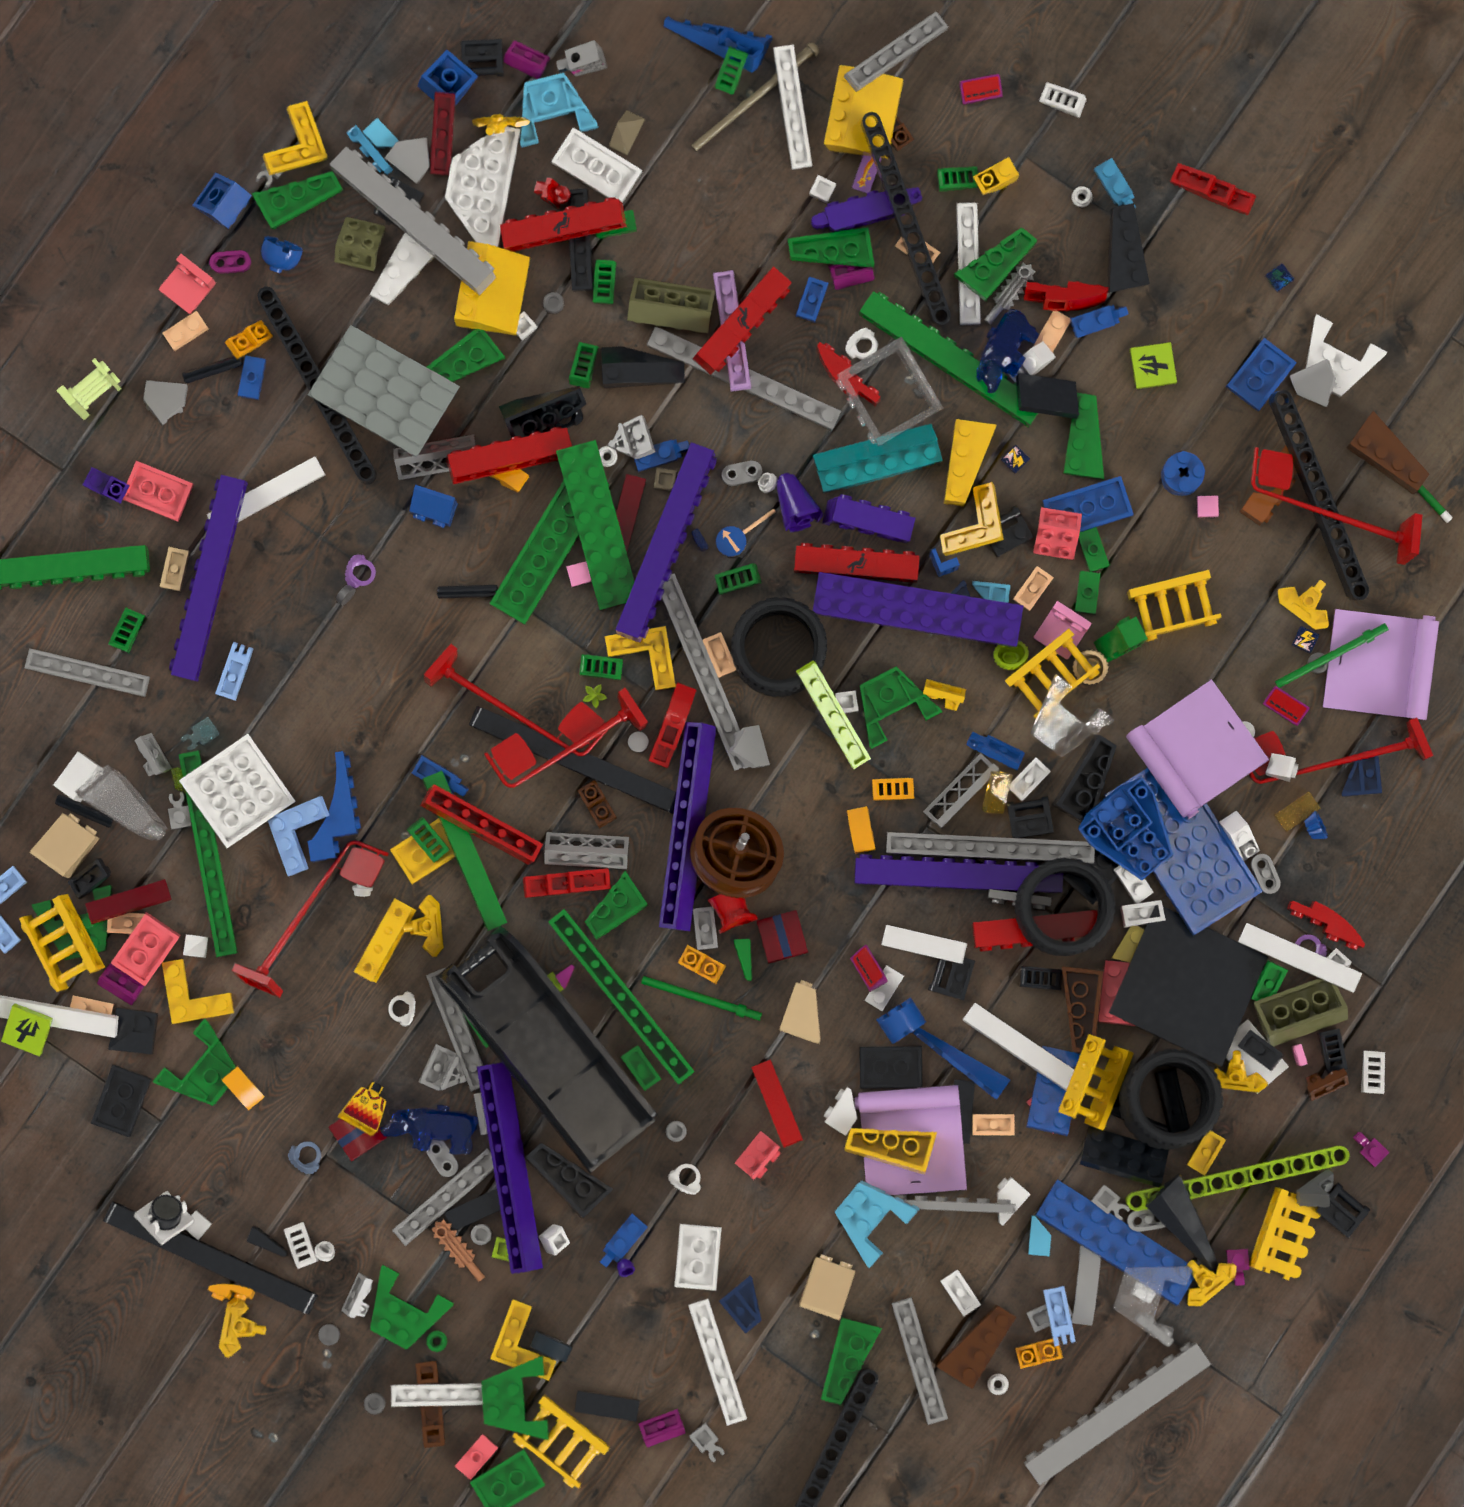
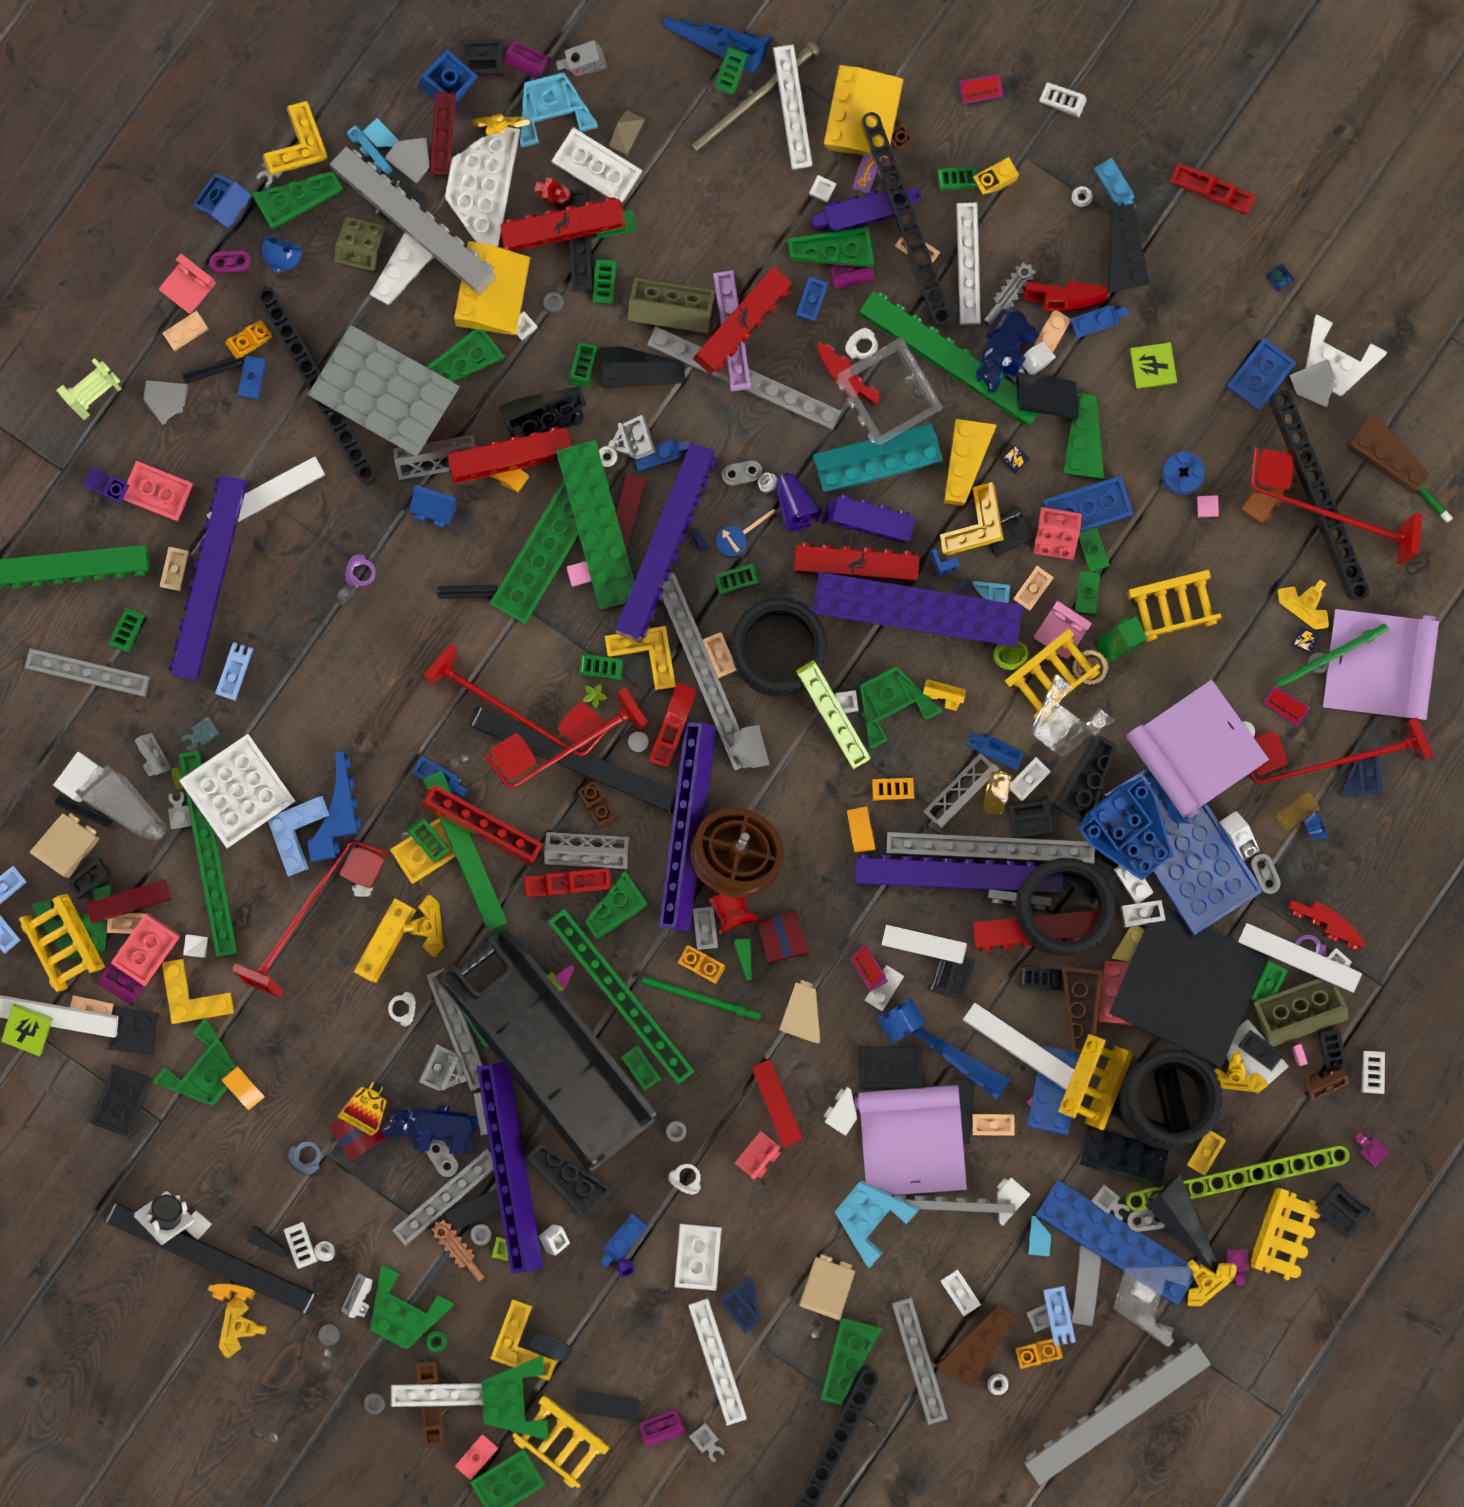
dark tan tile [654,468,677,491] -> none
light grey tile [844,12,948,92] -> none
yellow wedge [845,1128,937,1175] -> none
green wing [954,227,1037,301] -> none
white slope [1266,753,1299,782] -> none
dark grey slope [1297,1168,1333,1207] -> none

